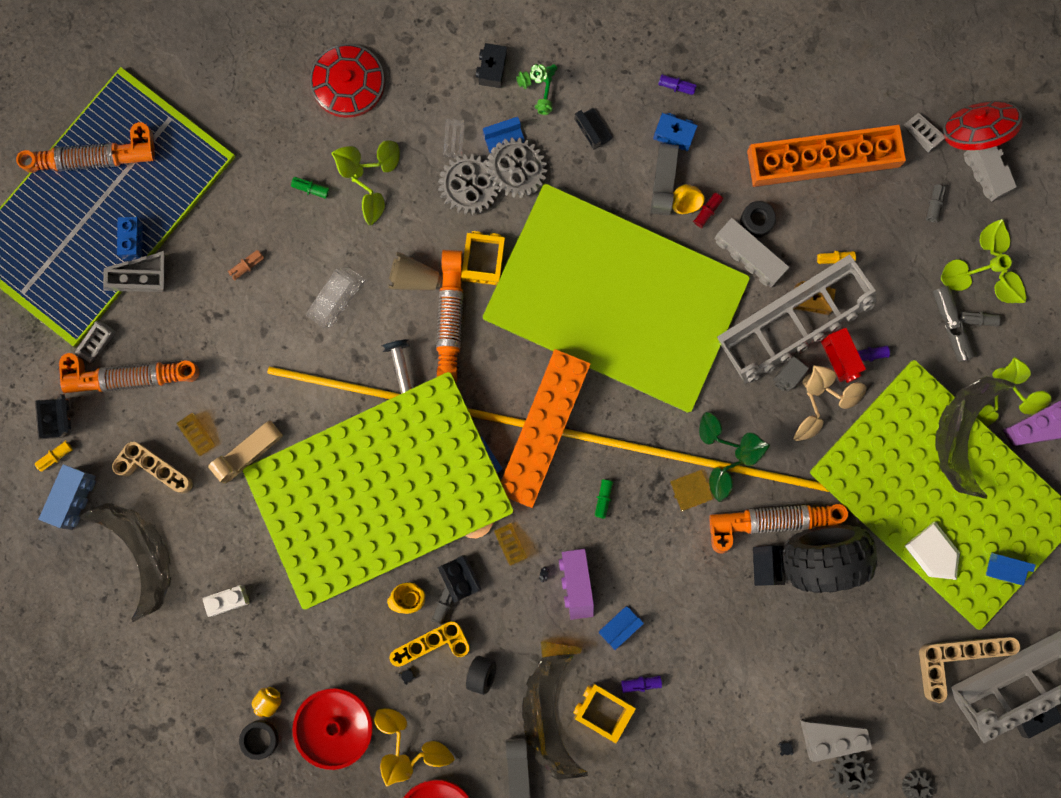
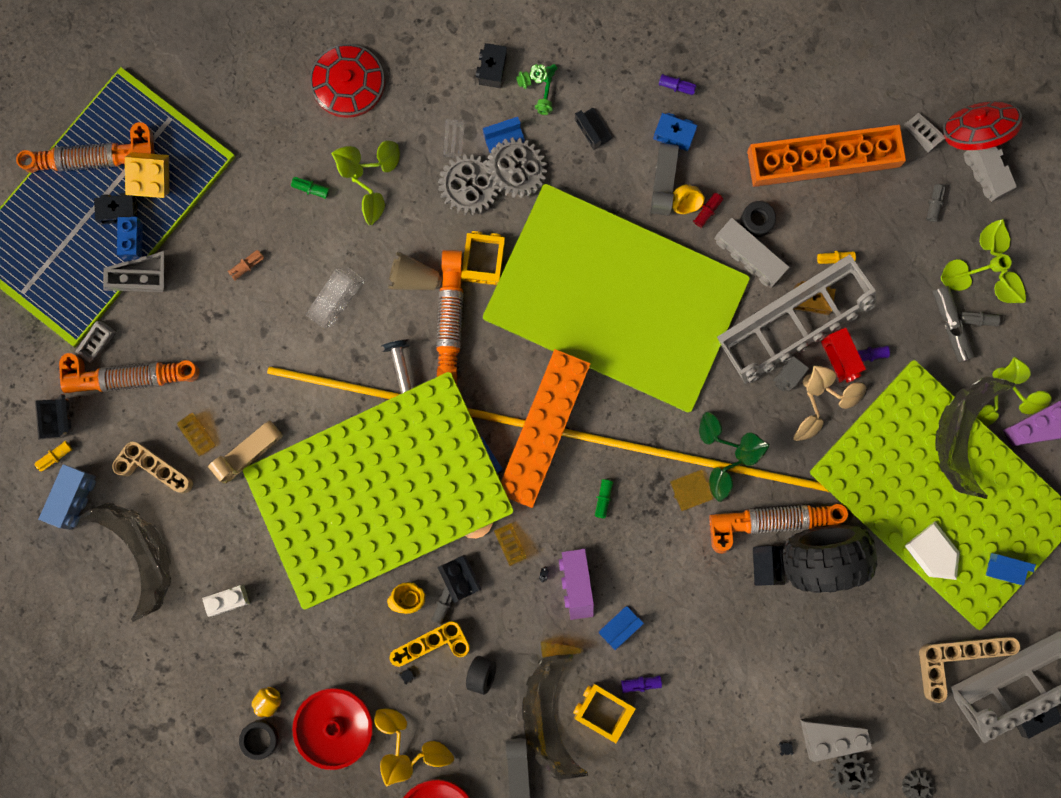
none -> black brick [94,193,138,225]
none -> yellow brick [125,152,169,198]

